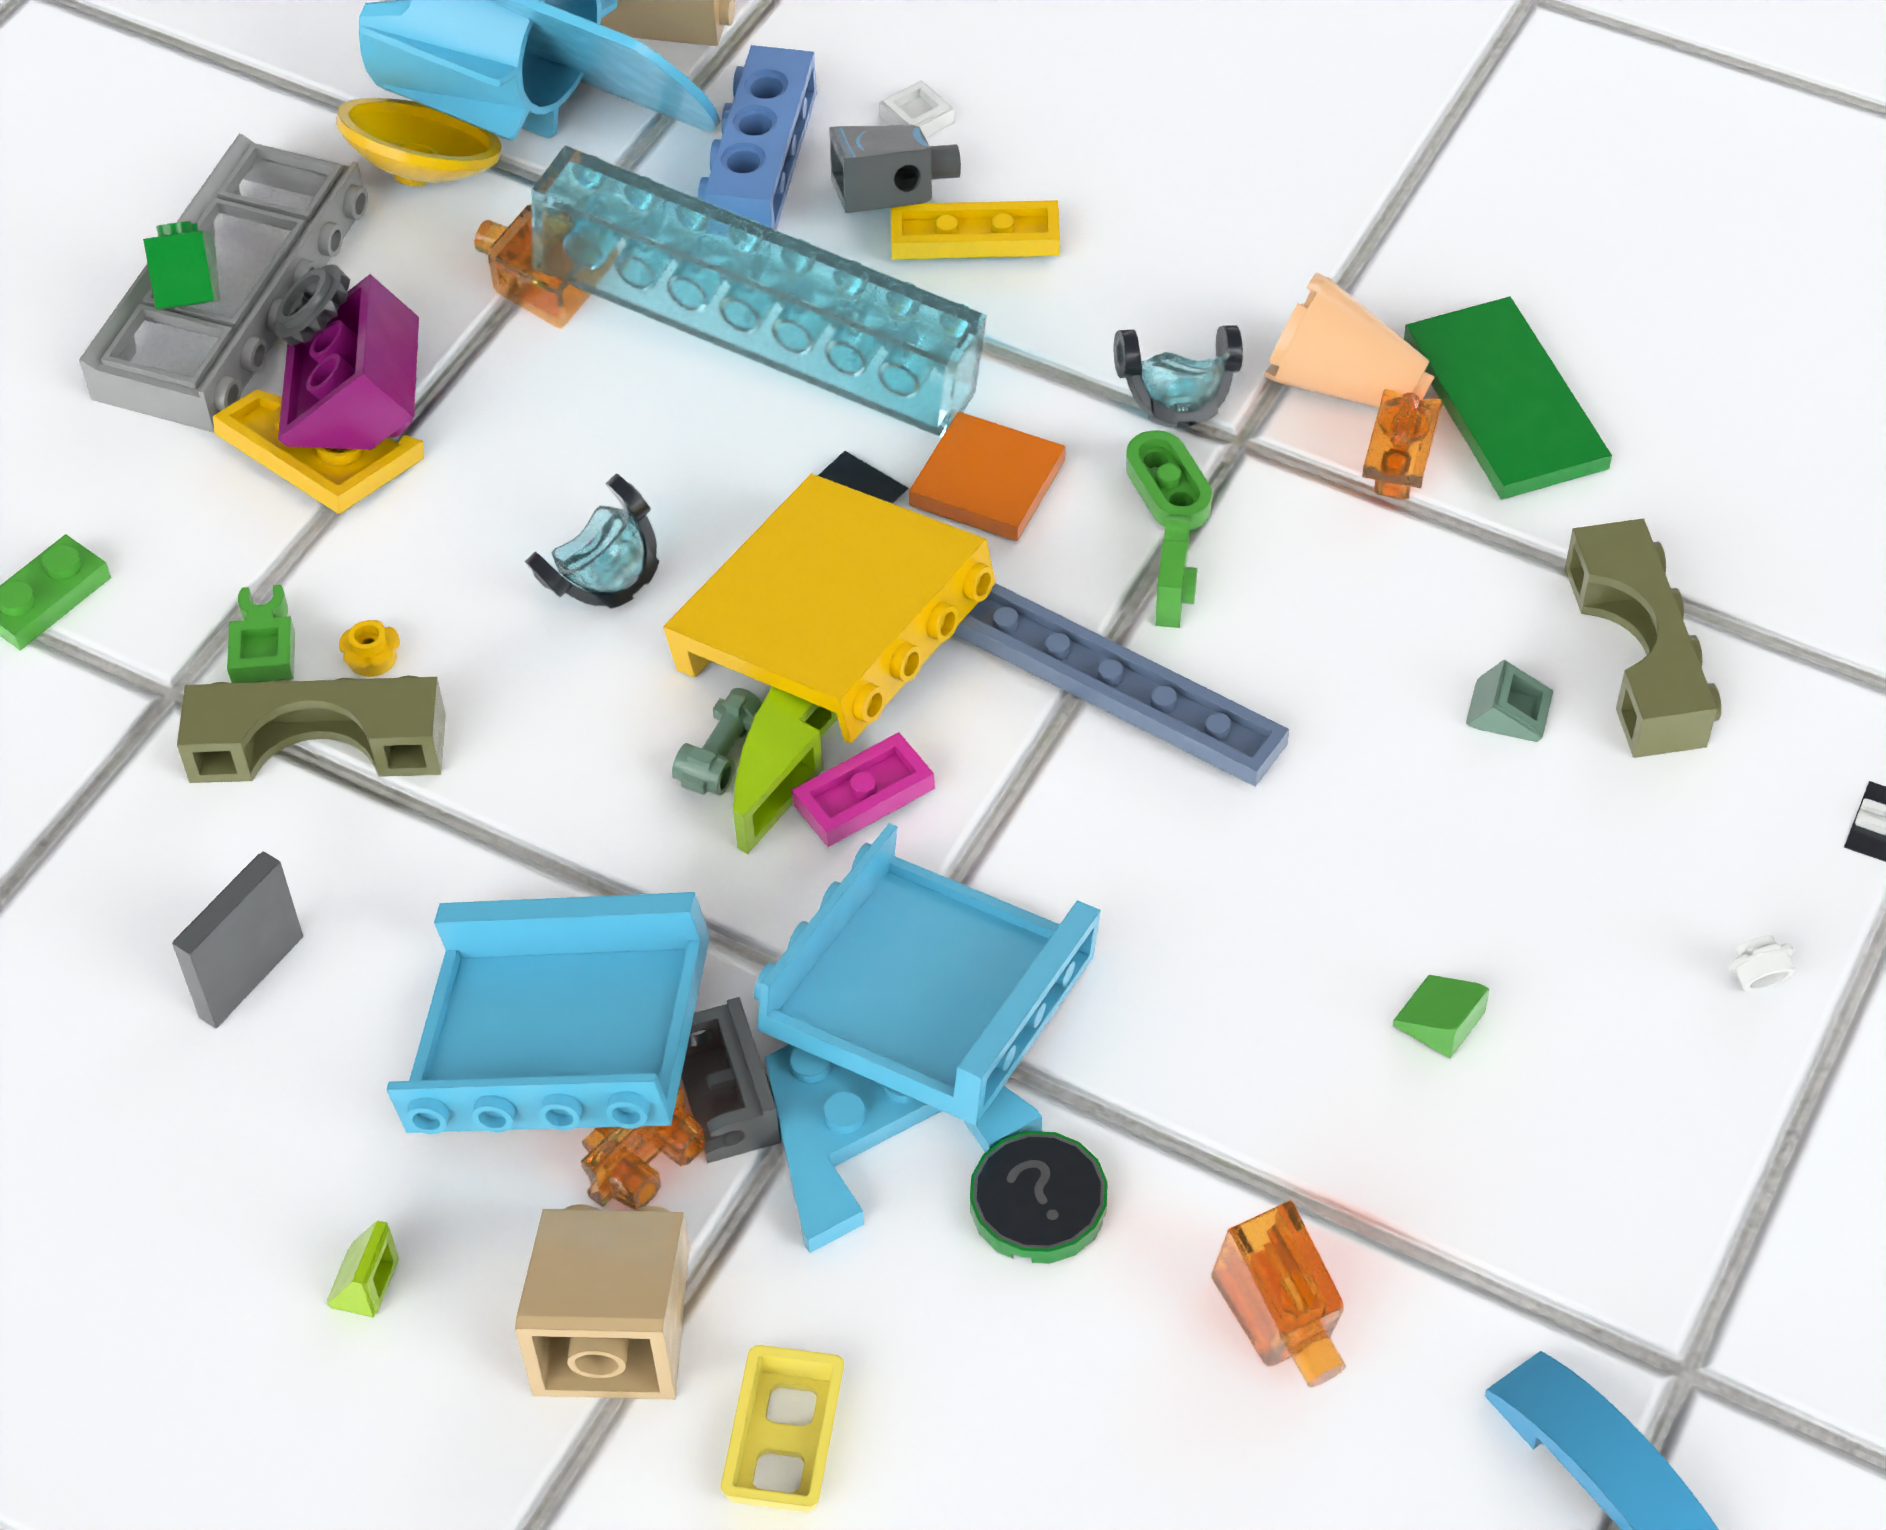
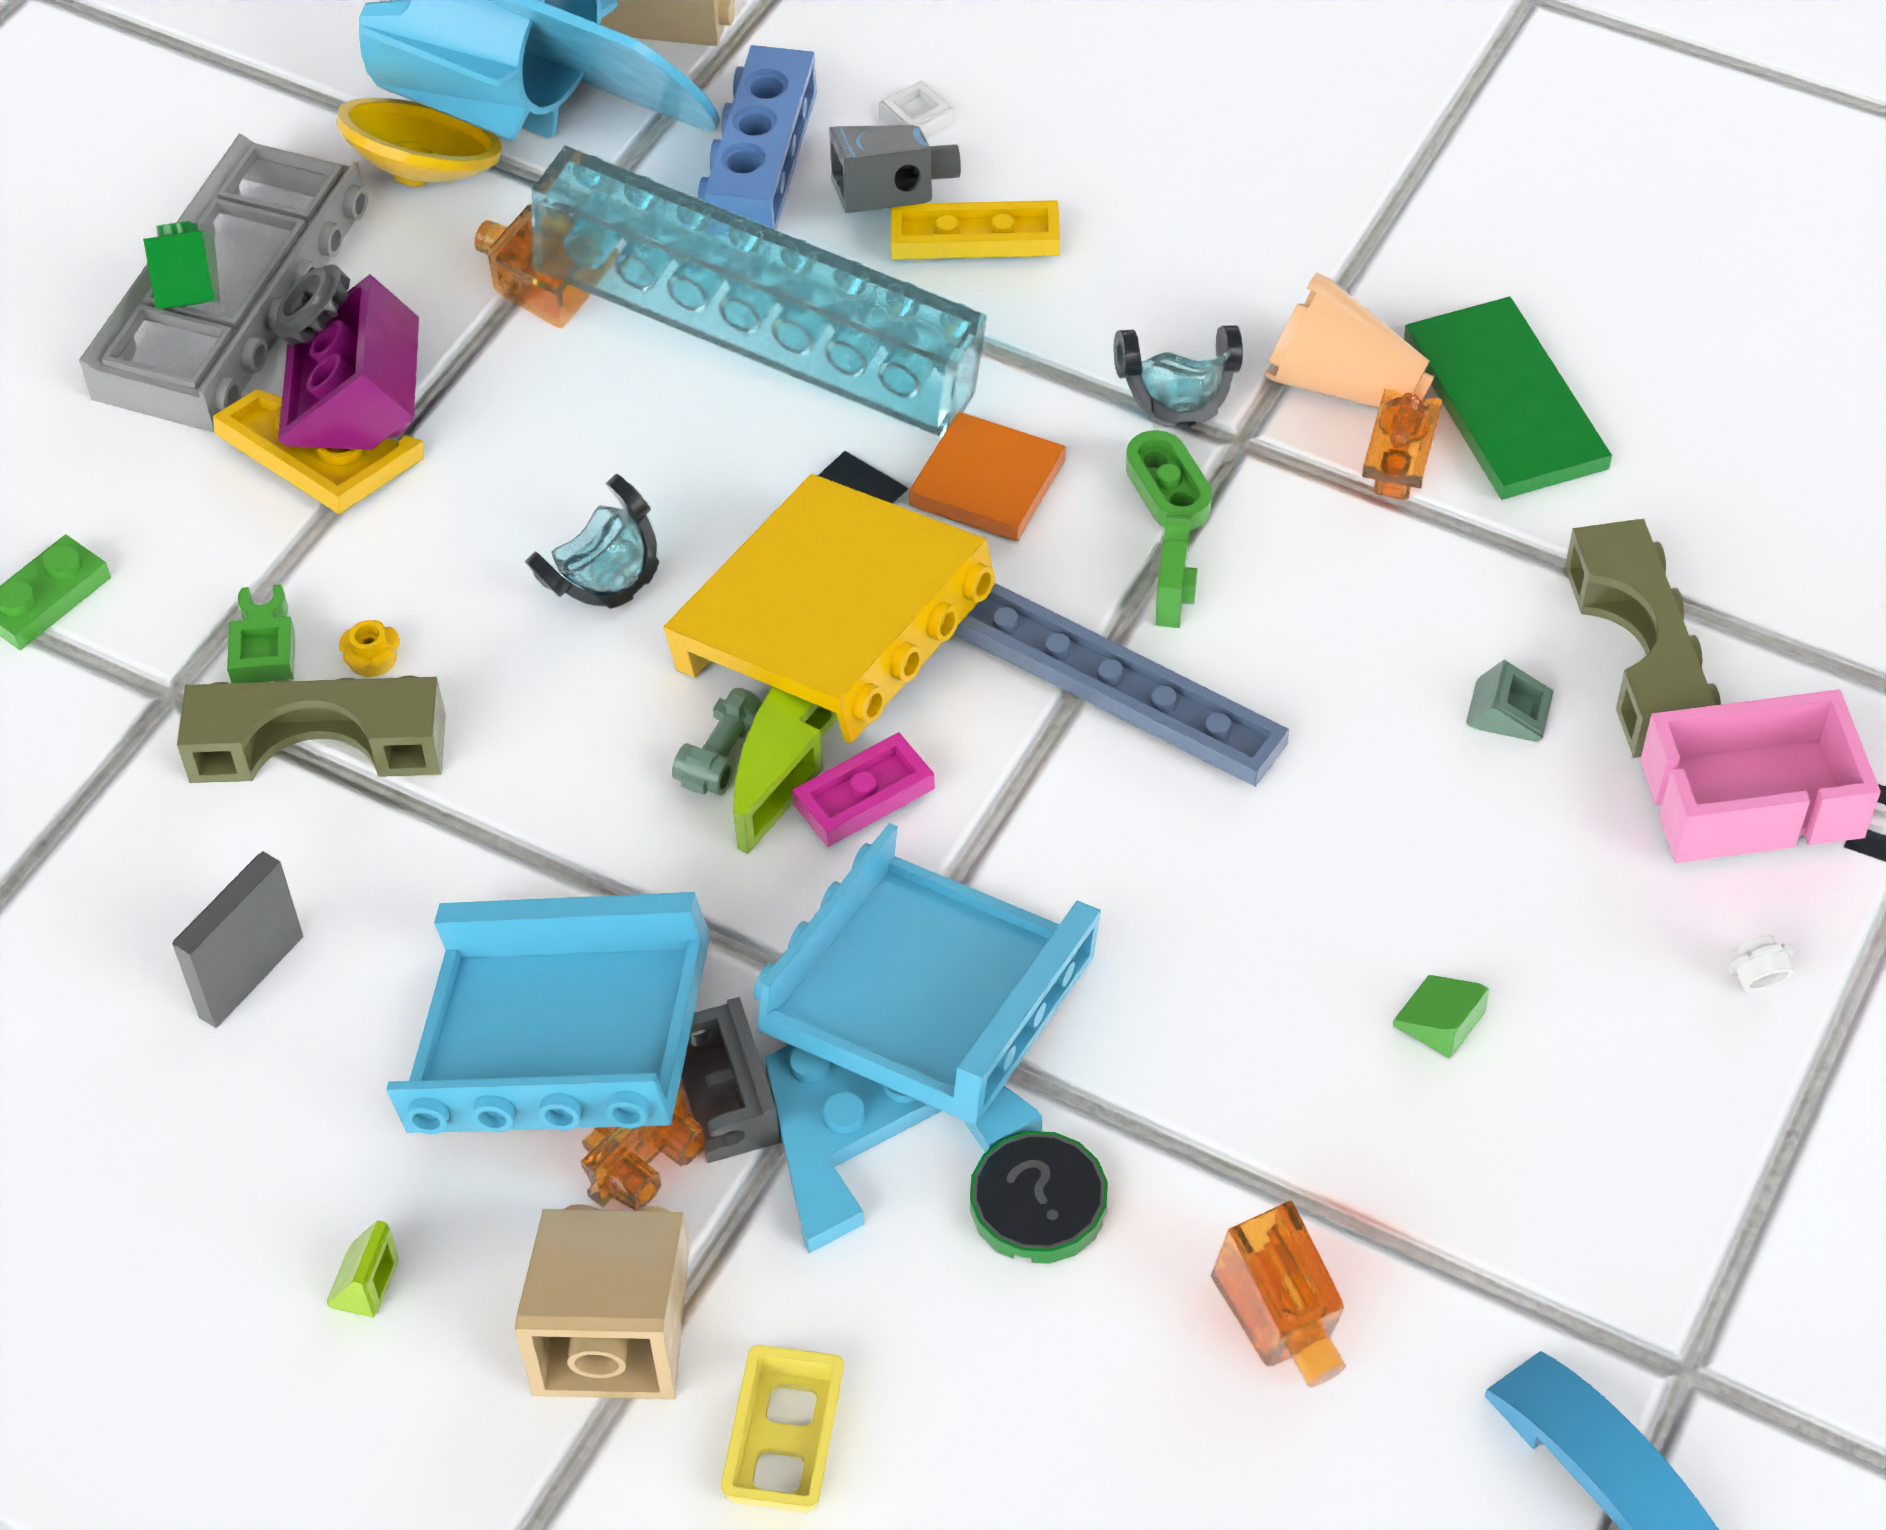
none -> bright pink piece [1640,689,1881,863]

